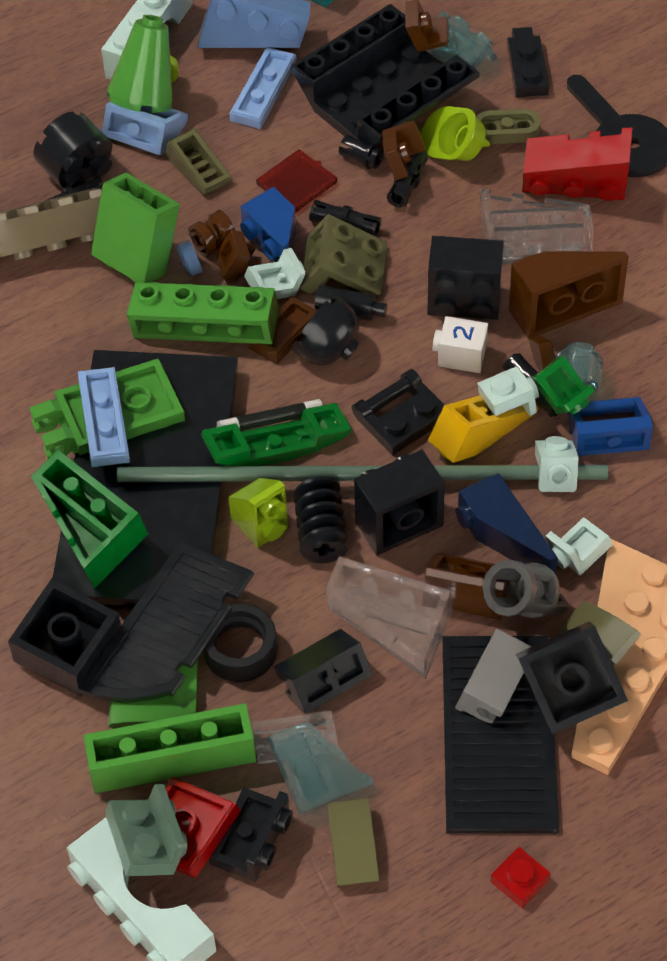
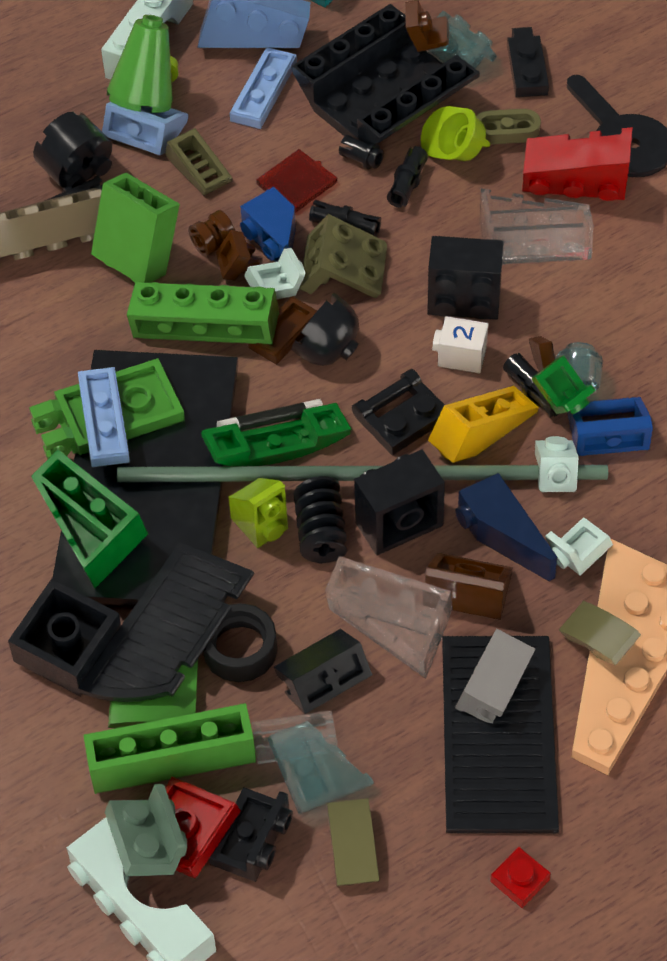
medium blue tile [176,240,203,277] -> none
black cylinder [315,285,388,321] -> none
reddish brown bracket [382,121,425,181] -> none
light aqua bracket [477,366,539,416] -> none
flat silver piece [483,560,570,618] -> none
reddish brown slope [509,251,629,339] -> none
black brick [516,621,628,734] -> none

